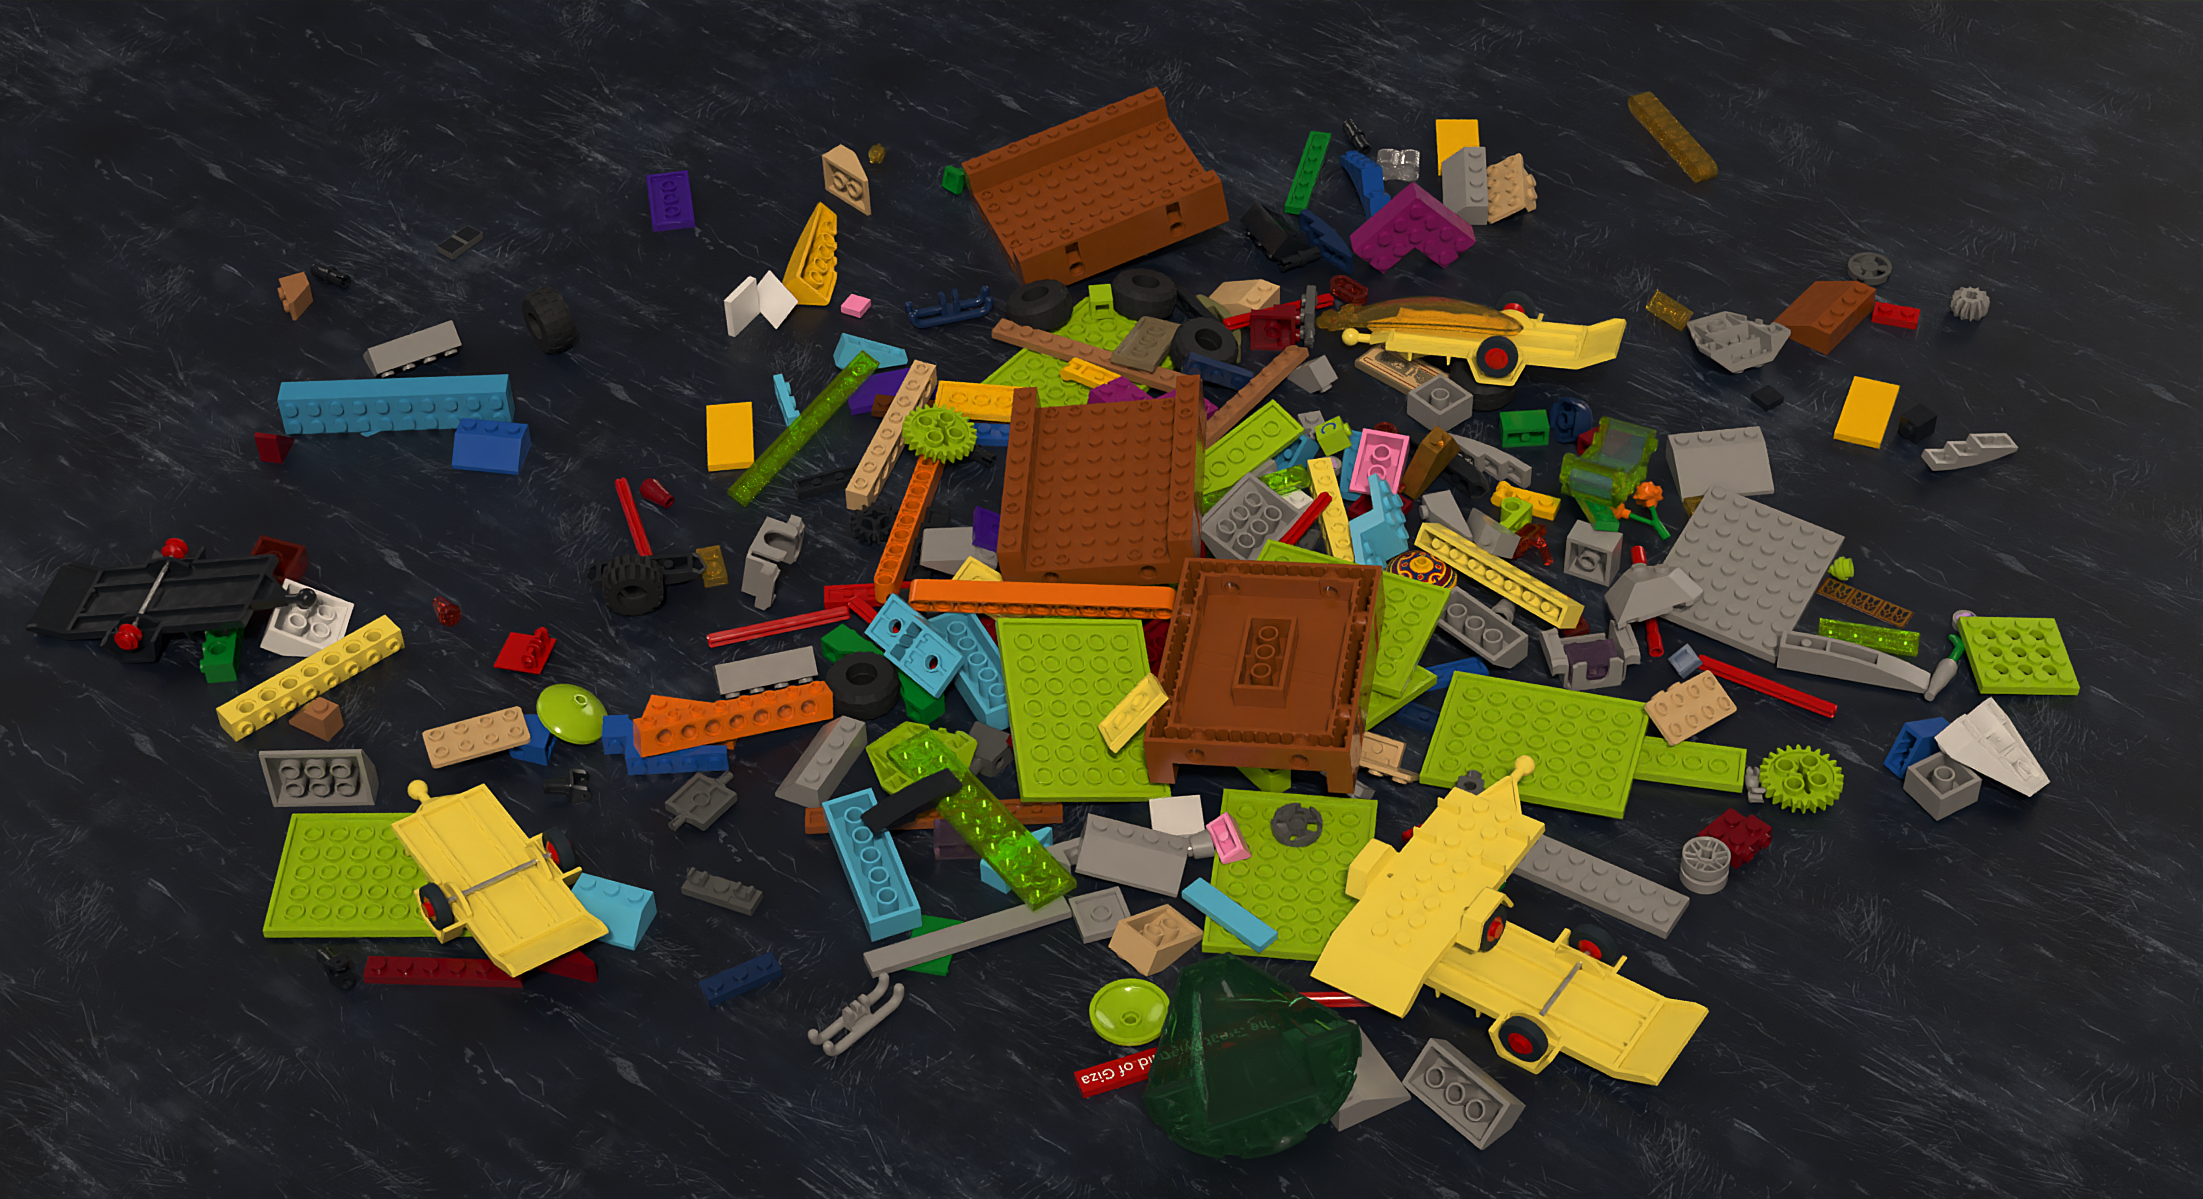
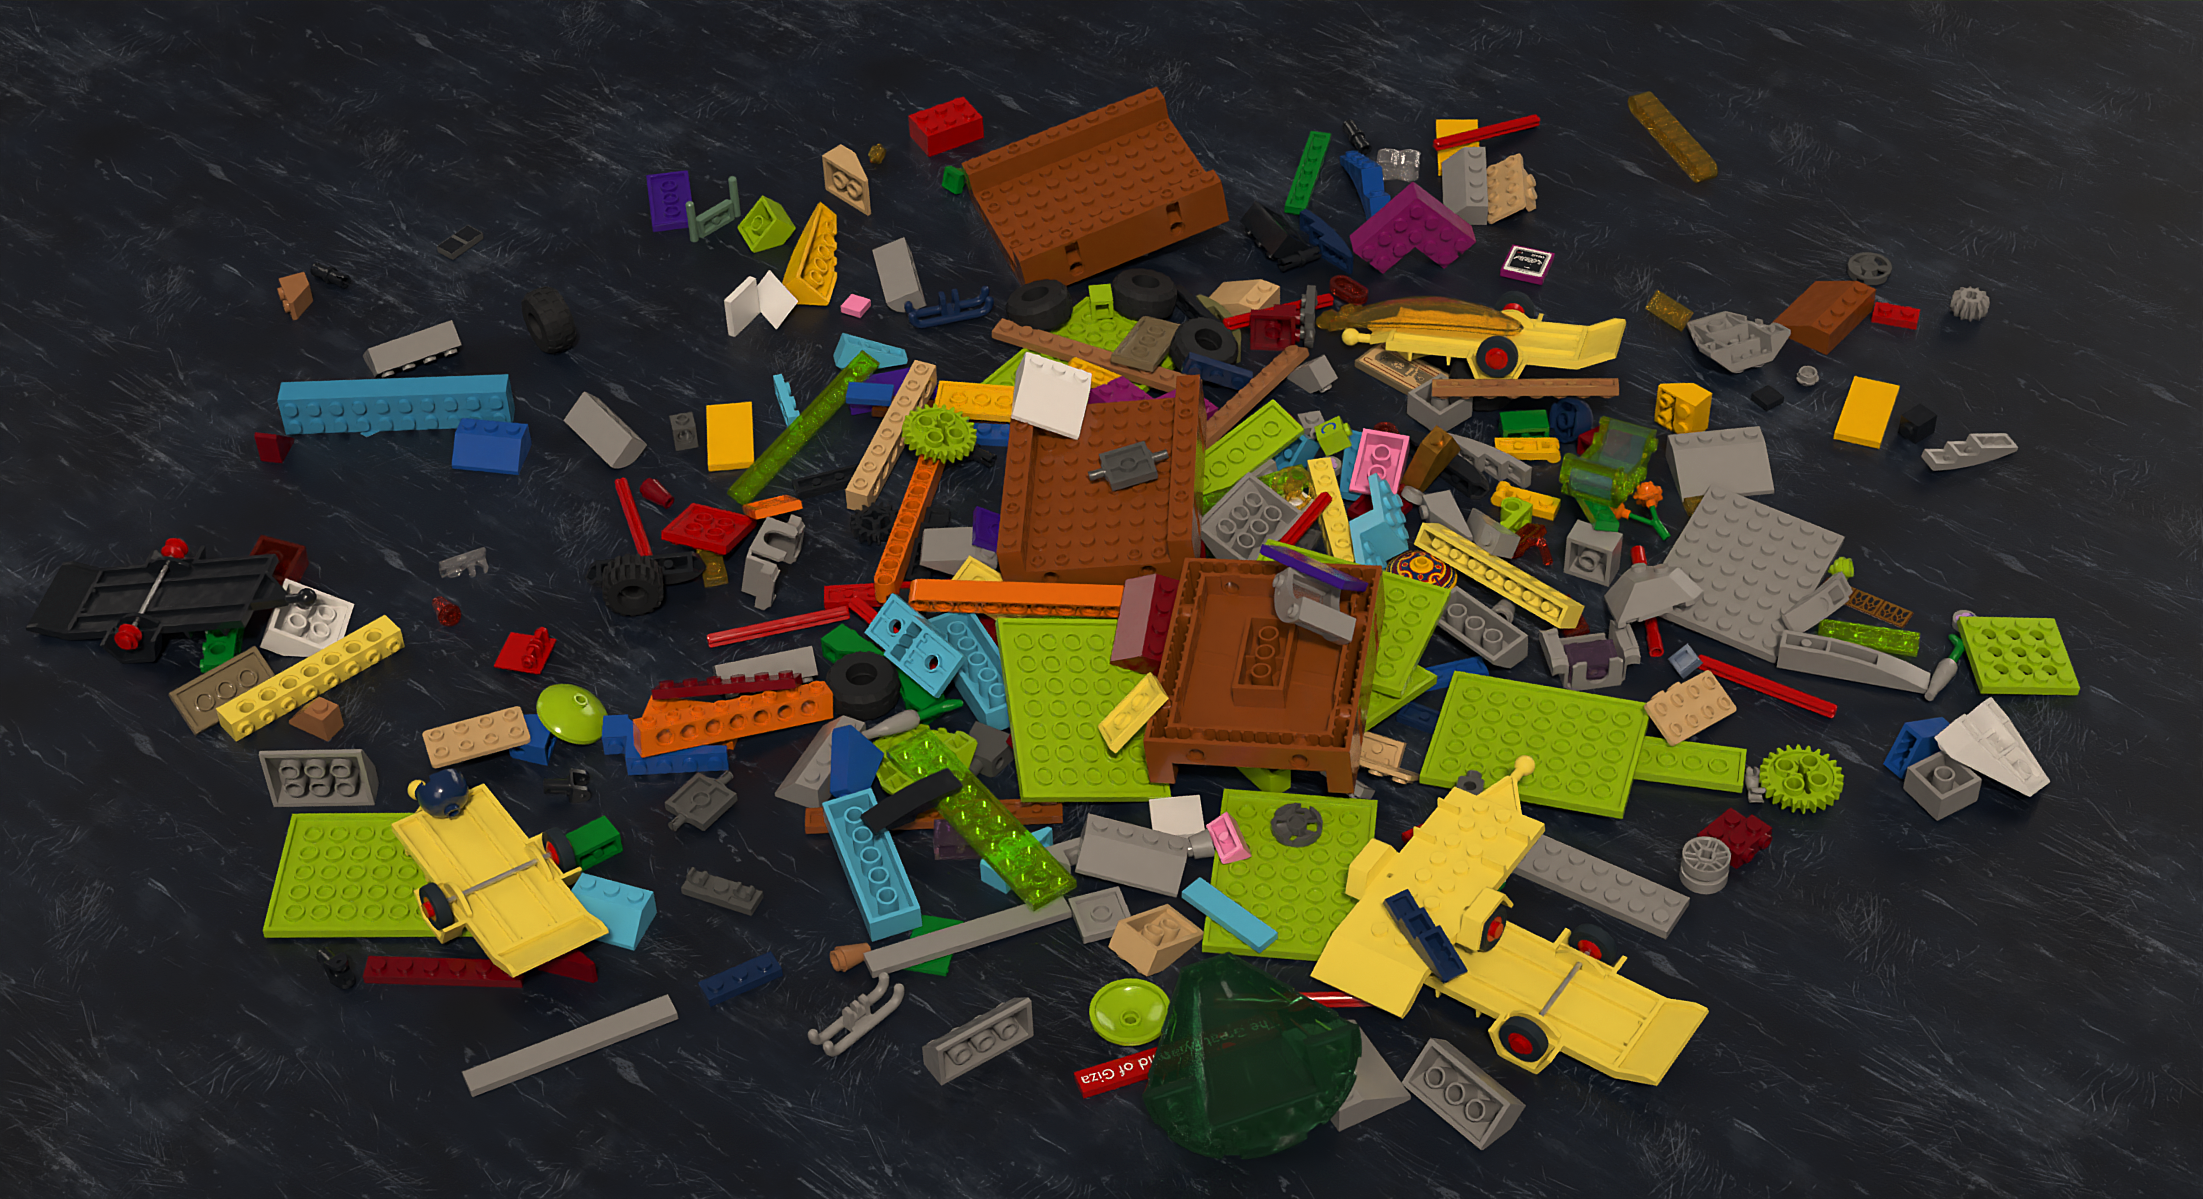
none -> dark tan tile [168,646,275,736]
none -> dark blue cylinder [415,769,469,818]
none -> clear plate [439,547,489,578]
none -> light grey tile [462,994,678,1097]
none -> light grey brick [563,391,647,469]
none -> green brick [565,815,623,872]
none -> dark red plate [651,670,803,700]
none -> red plate [661,503,757,555]
none -> dark grey brick [669,412,699,451]
none -> sand green plate [685,176,741,242]
none -> lime slope [737,195,796,253]
none -> orange tile [742,495,803,520]
none -> blue slope [830,725,884,798]
none -> medium nougat cone [830,942,871,972]
none -> blue tile [846,382,894,406]
none -> light grey piece [861,698,964,740]
none -> light grey brick [872,237,926,312]
none -> red brick [908,96,984,157]
none -> light grey slope [922,998,1034,1086]
none -> white slope [1011,352,1092,440]
none -> dark grey plate [1088,441,1169,491]
none -> dark red slope [1109,574,1180,677]
none -> dark purple tile [1260,544,1368,592]
none -> clear yellow wheel [1271,466,1314,509]
none -> light grey window [1273,567,1356,645]
none -> dark blue slope [1383,889,1468,984]
none -> light grey tile [1401,486,1425,505]
none -> red axle [1432,114,1540,151]
none -> medium nougat plate [1432,378,1619,399]
none -> yellow plate [1494,437,1561,463]
none -> tile [1500,245,1555,285]
none -> yellow slope [1654,383,1712,434]
none -> light grey slope [1781,571,1853,633]
none -> light grey plate [1796,366,1819,387]

